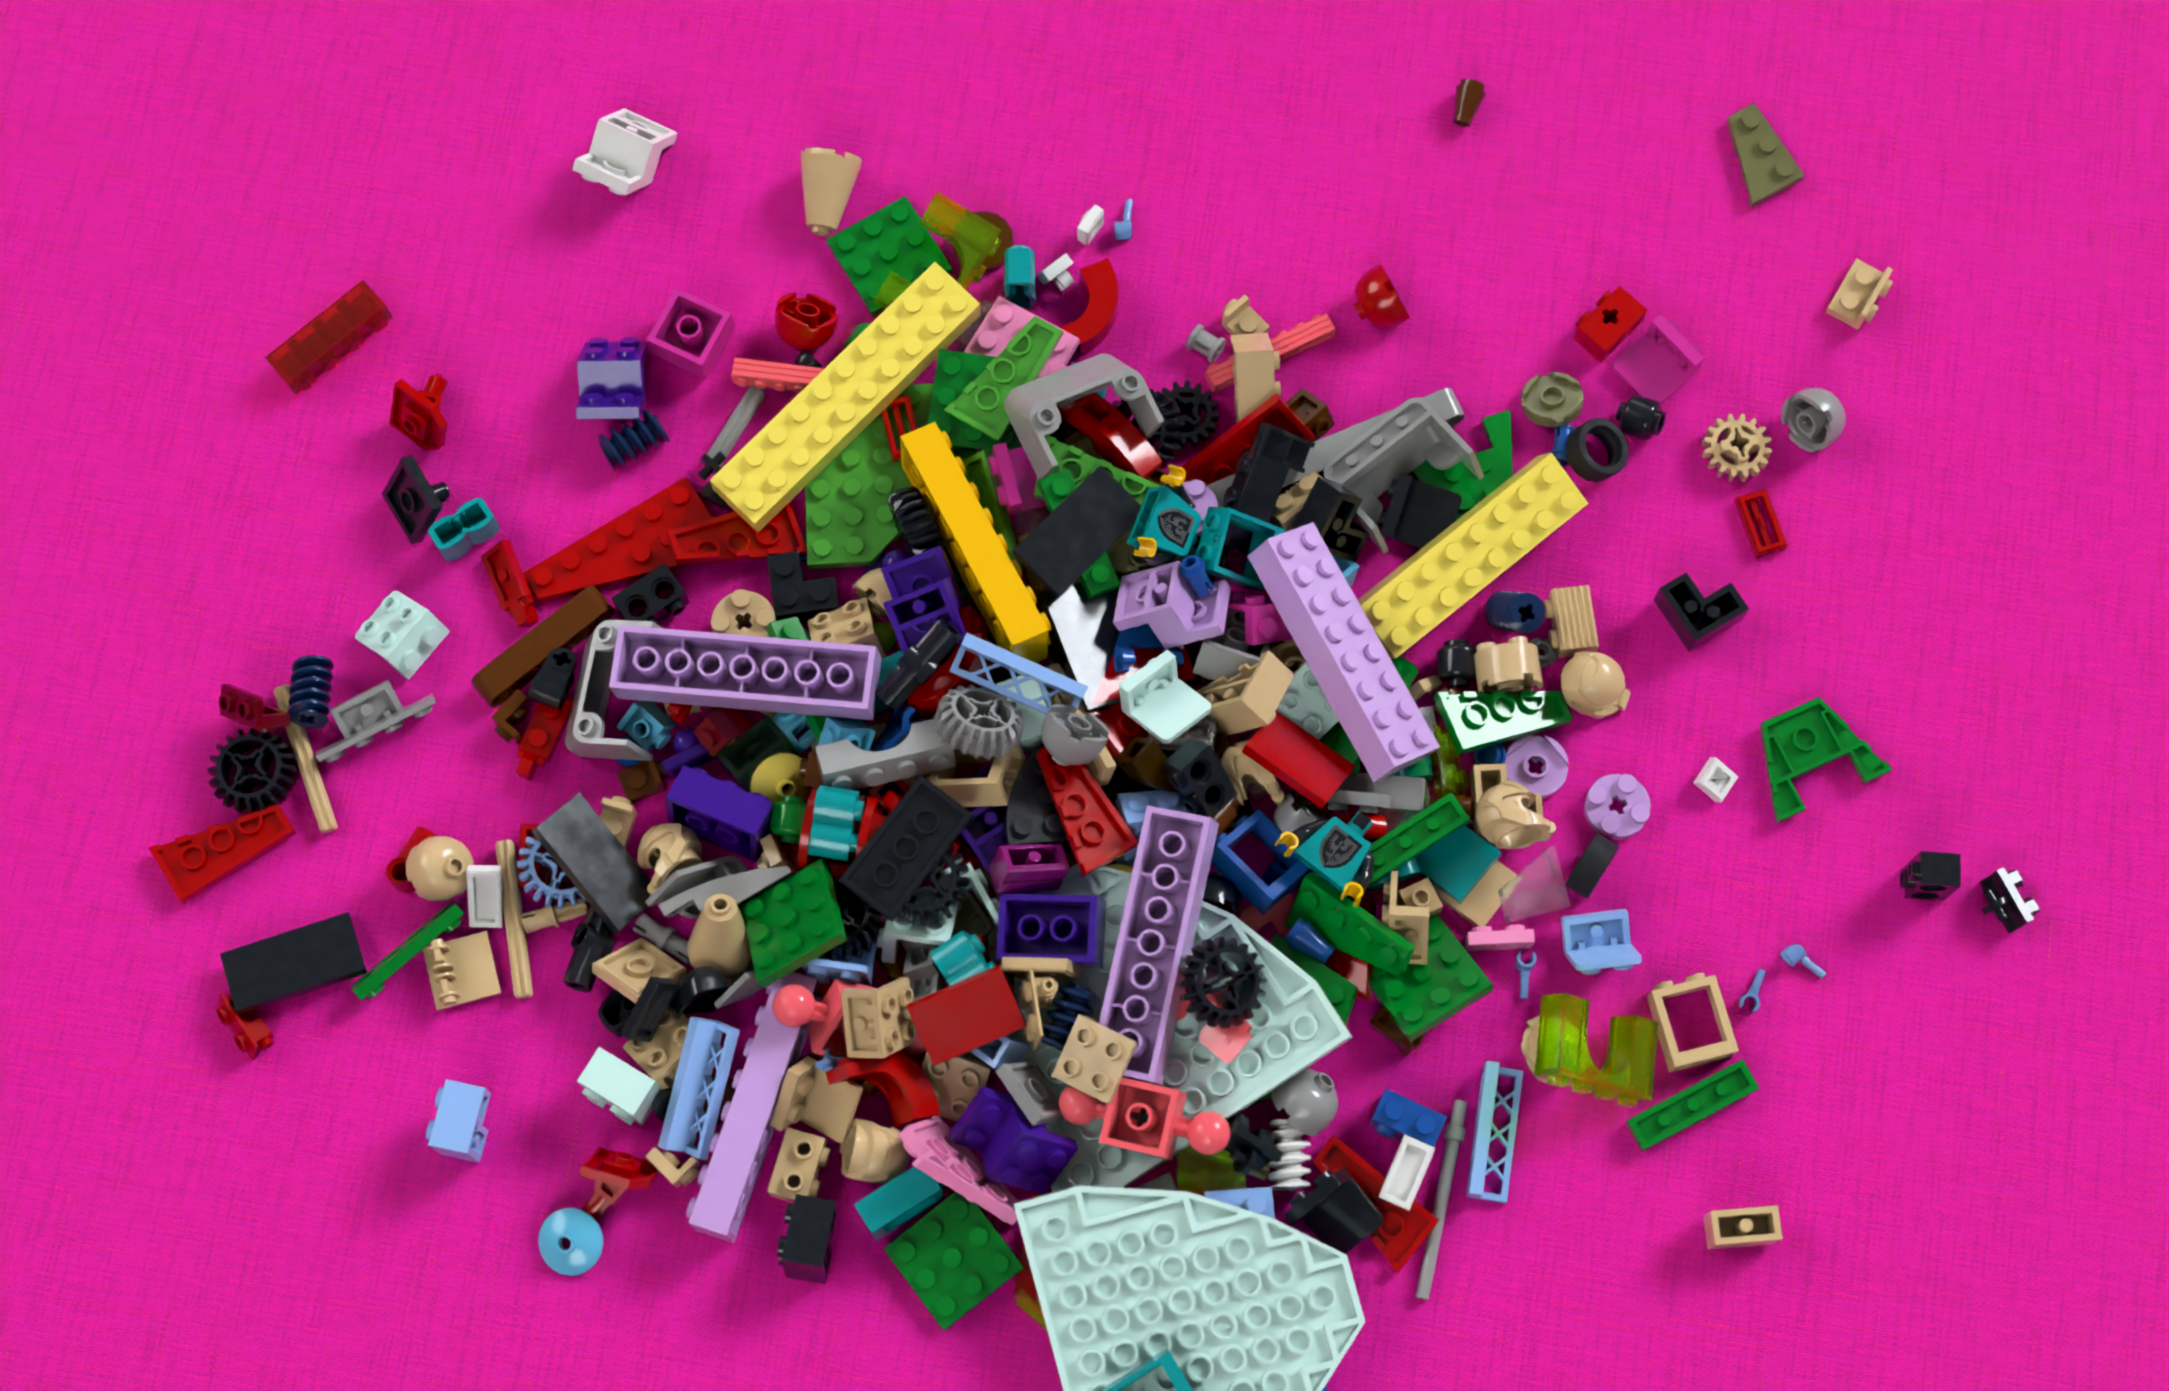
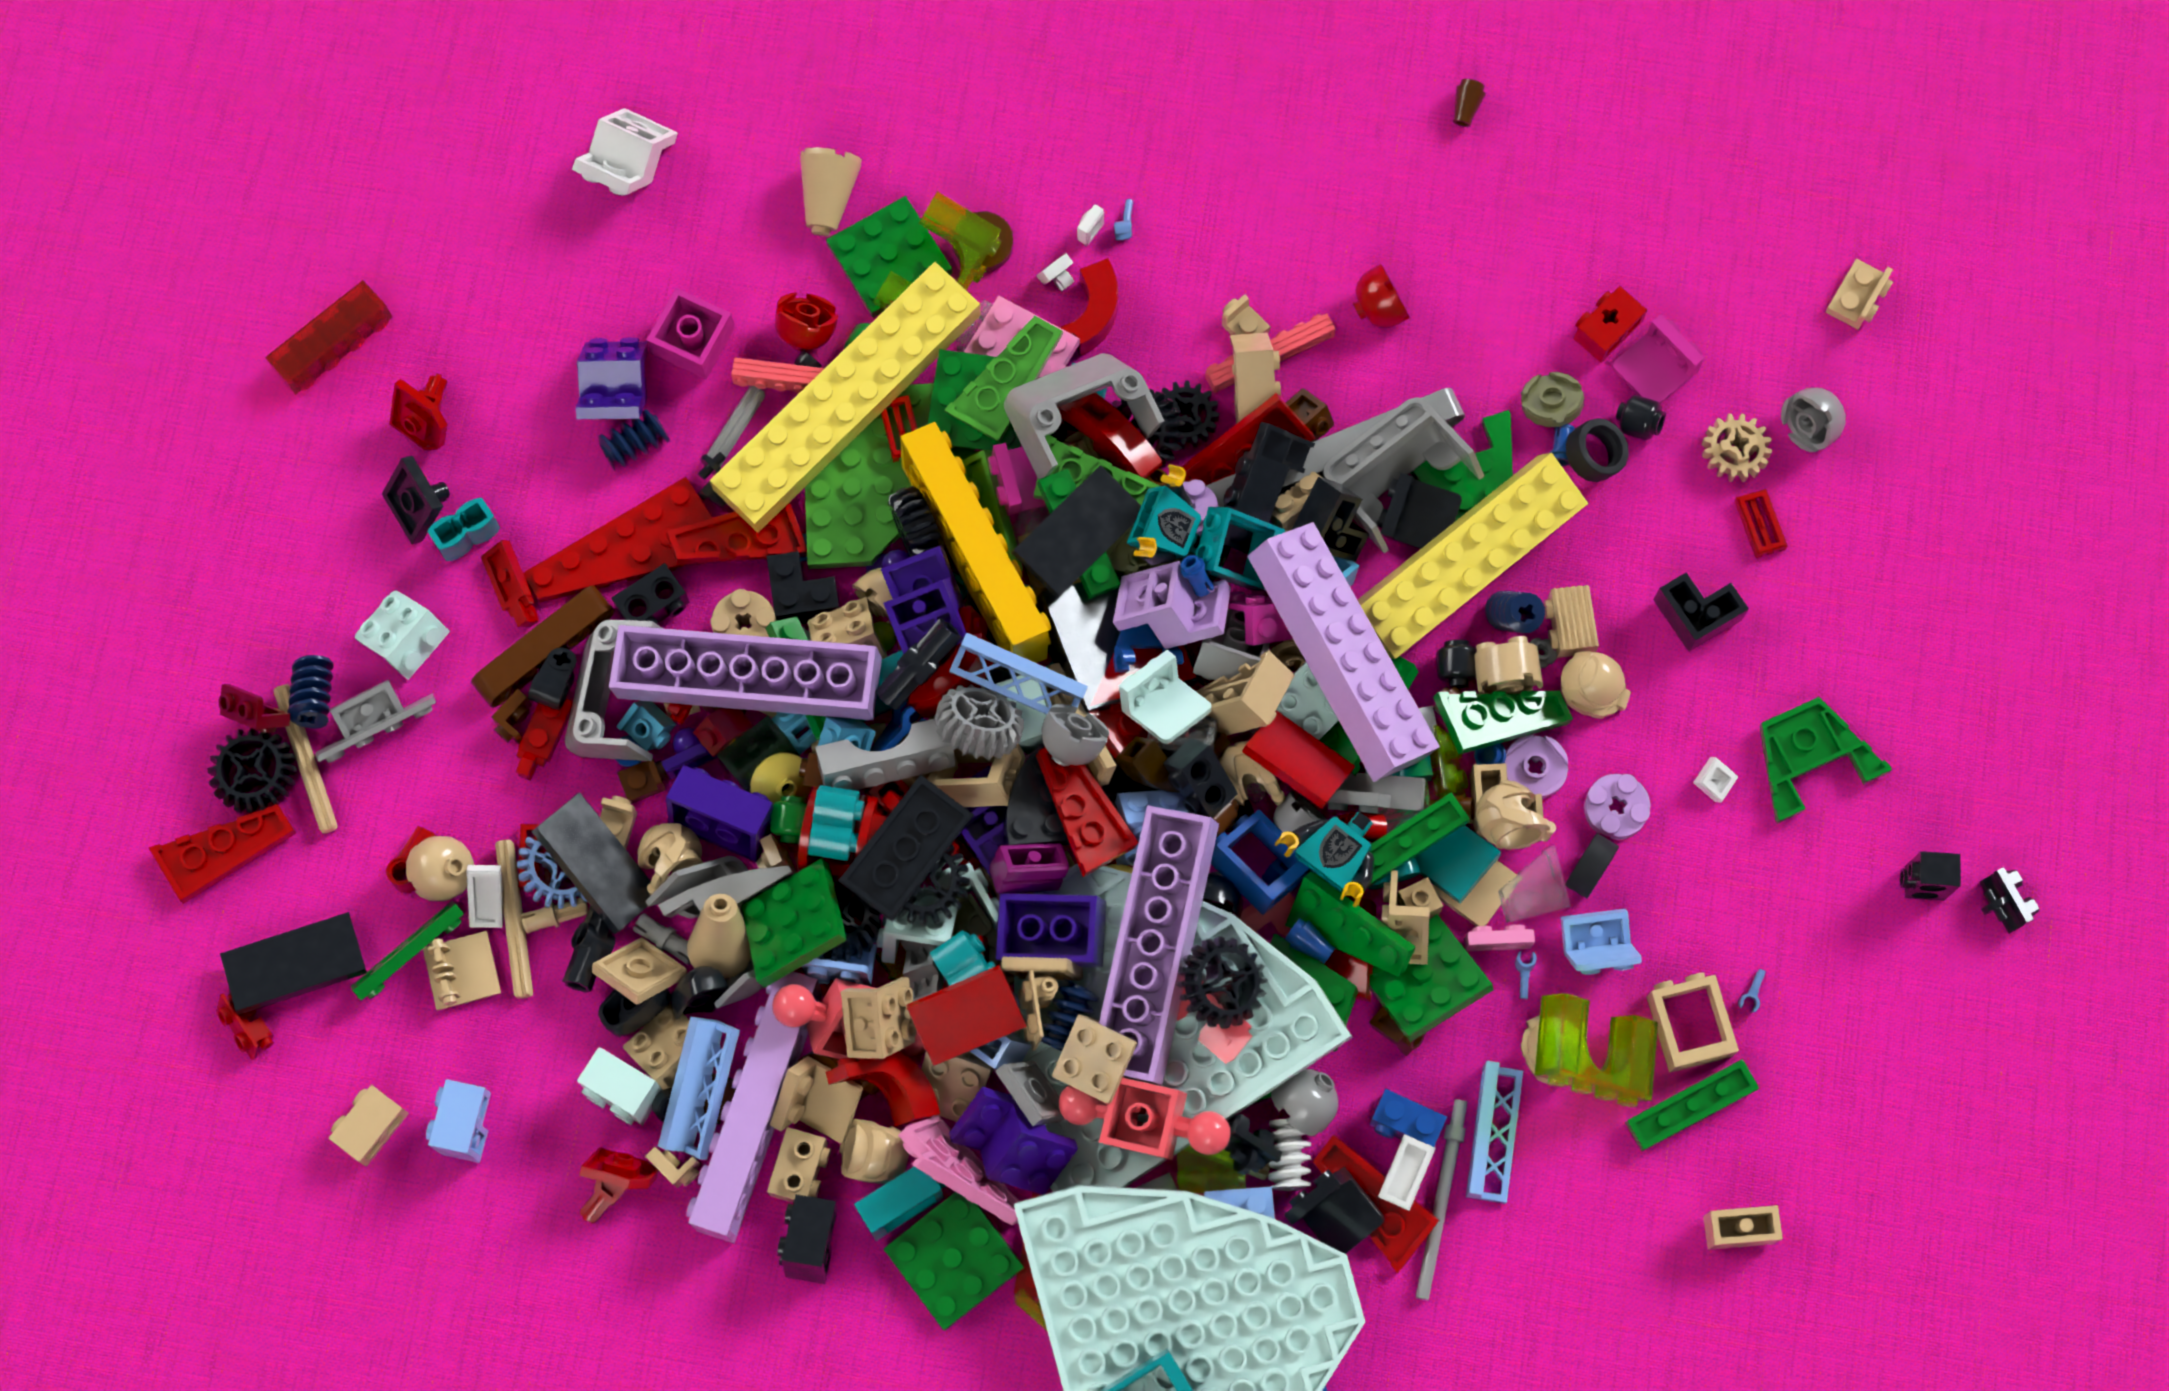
medium azure dish [538,1207,603,1276] -> none
black tile [621,976,680,1042] -> none
medium blue hand [815,1049,845,1073] -> none
teal brick [1004,245,1036,308] -> none
light grey bush [1185,324,1226,364] -> none
tan tile [1408,675,1442,703] -> none
olive wing [1727,103,1805,208] -> none
medium blue hand [1780,944,1826,979] -> none
none -> tan brick [329,1085,409,1167]

